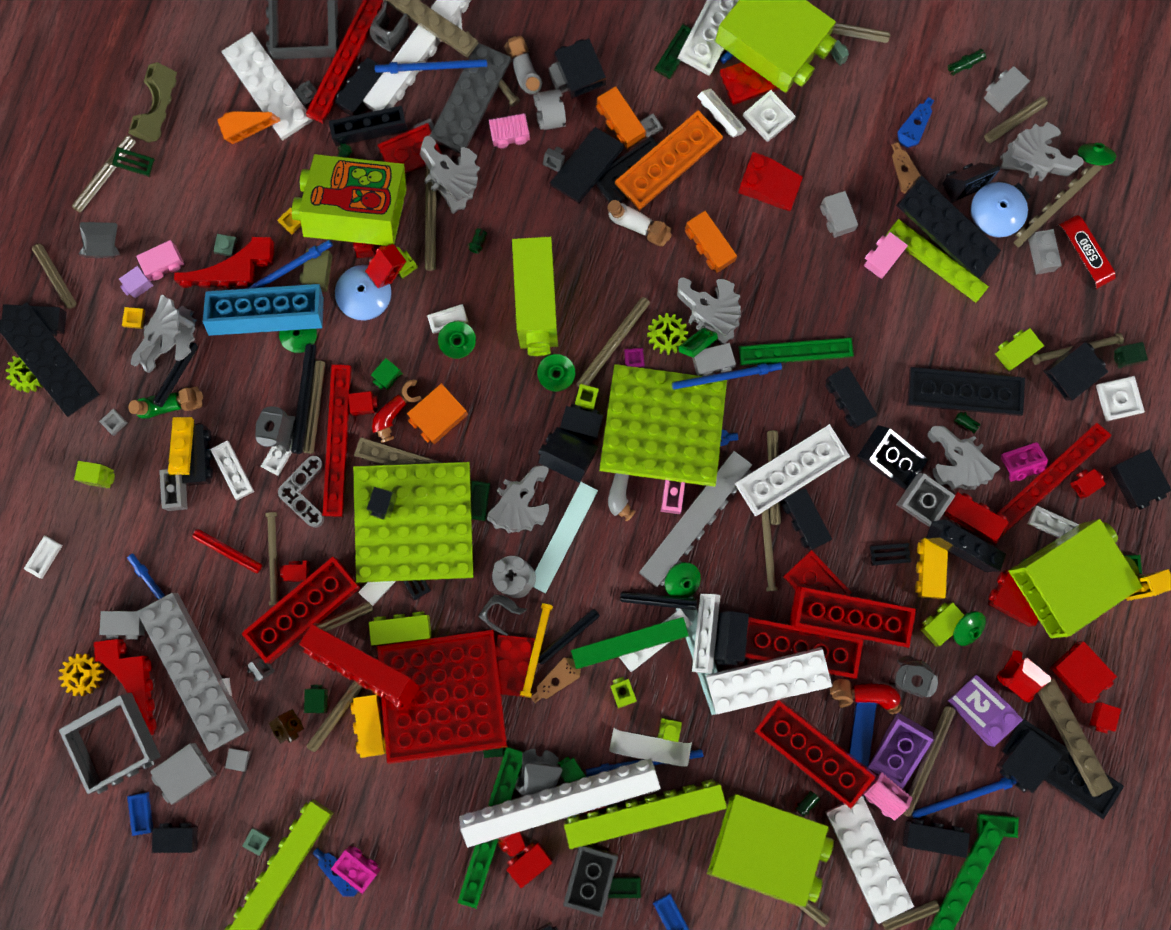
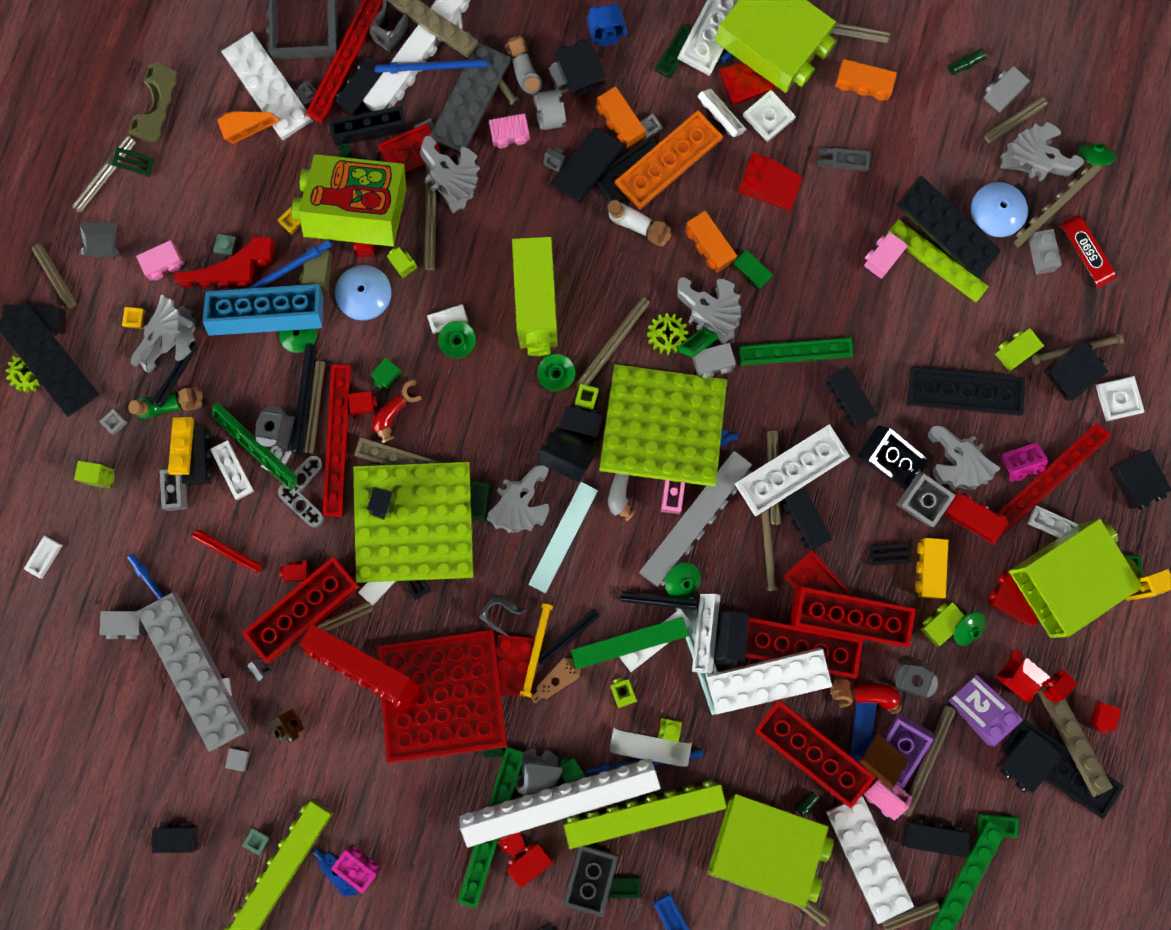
yellow gear [58,654,104,696] -> none
dark grey window [59,692,161,794] -> none
red arch [94,639,156,735] -> none
lavender brick [119,266,154,298] -> none
blue tile [127,792,153,836] -> none
light grey brick [150,743,216,805] -> none
dark tan bar [265,512,279,606] -> none
dark green brick [304,685,328,713] -> none
dark tan axle [307,681,363,752] -> none
yellow brick [351,695,386,758] -> none
red brick [365,244,406,289] -> none
lime brick [369,612,432,646] -> none
orange brick [407,383,468,444] -> none
dark green pin [468,228,487,254] -> none
light grey brick [492,556,536,598] -> none
magenta tile [624,348,645,368] -> none
blue bar [672,362,782,390] -> none
light grey brick [820,191,858,238] -> none
sand green plate [830,40,849,66] -> none
medium nougat piece [892,142,921,194] -> none
blue piece [897,97,934,148] -> none
blue bar [912,777,1016,819] -> none
black brick [926,520,1006,572] -> none
black slope [942,163,1001,203] -> none
dark green pin [954,411,980,434] -> none
red brick [1050,641,1117,704] -> none
red brick [1070,468,1106,499] -> none
clear green brick [1114,342,1148,369] -> none
none -> green tile [212,402,297,490]
none -> blue brick [587,3,627,46]
none -> green tile [733,250,773,290]
none -> dark grey hinge [817,148,871,172]
none -> orange brick [835,59,897,100]
none -> reddish brown tile [860,733,909,789]
none -> red brick [1043,669,1078,703]

